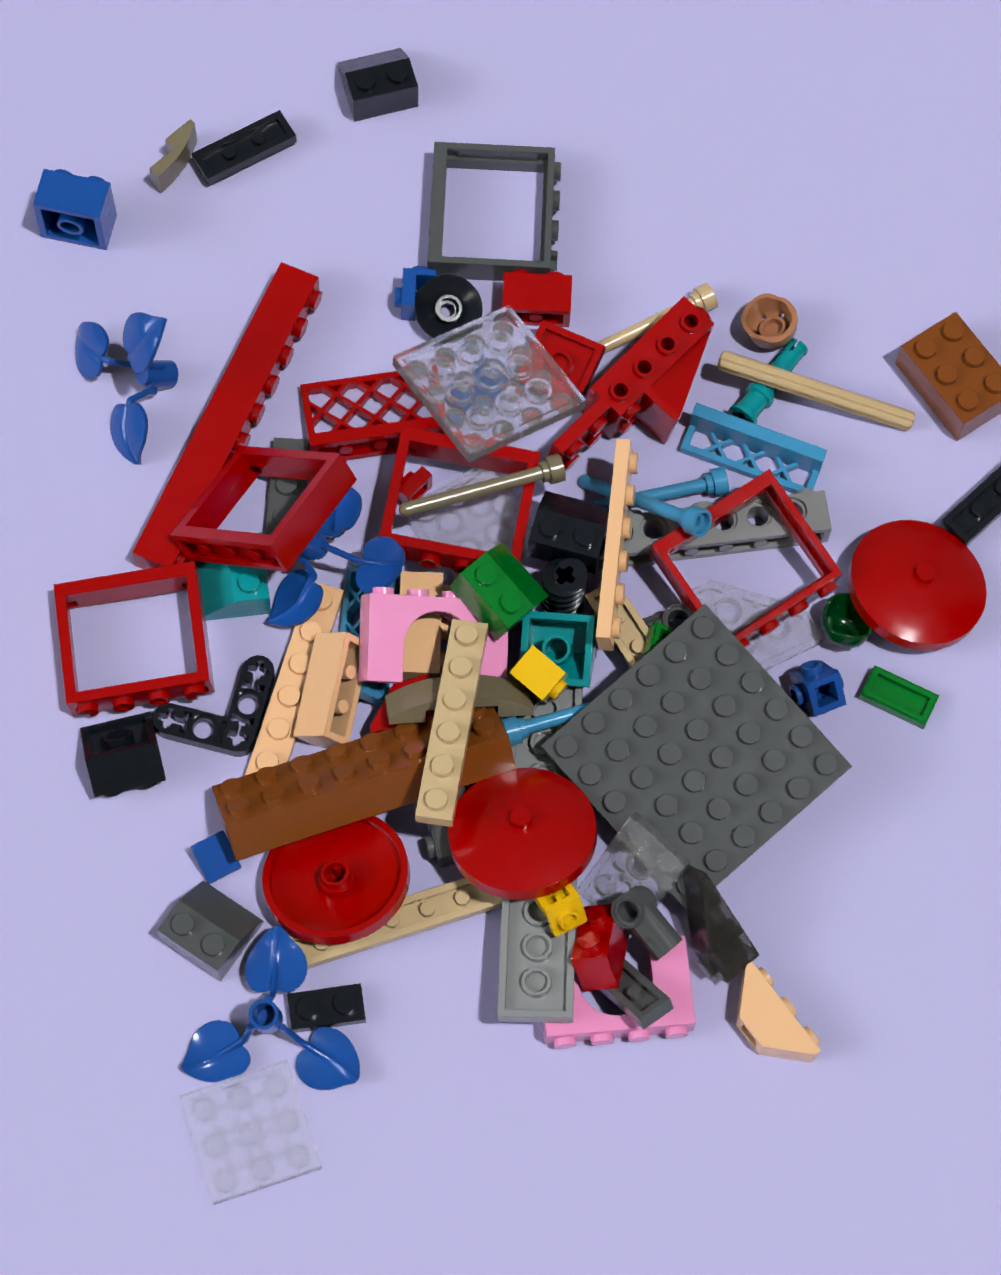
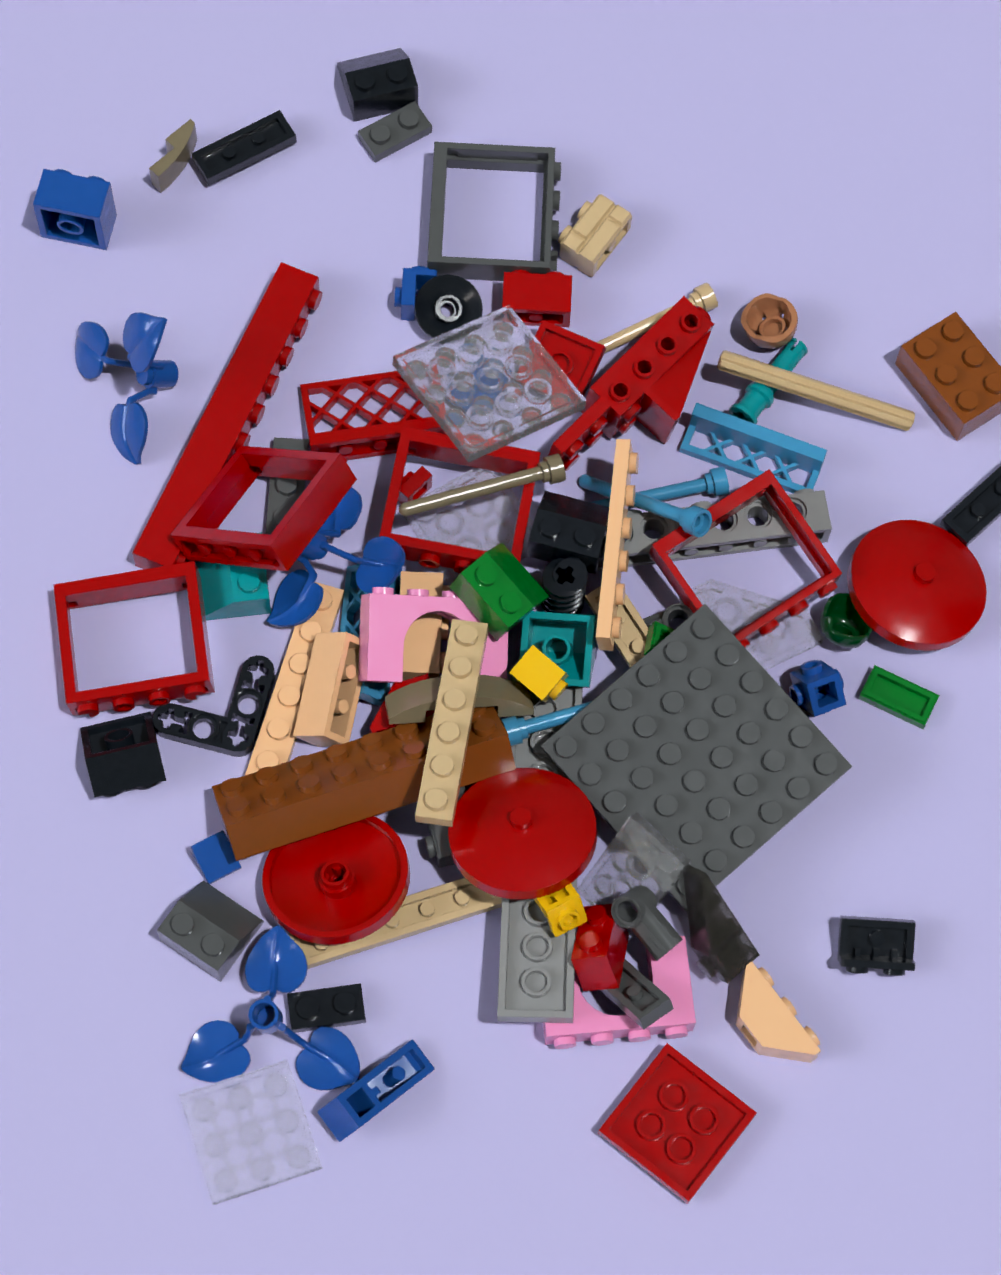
none -> blue slope [317,1039,435,1142]
none -> dark grey plate [358,101,432,163]
none -> tan brick [558,194,632,277]
none -> red plate [598,1043,757,1204]
none -> black bracket [837,915,916,976]

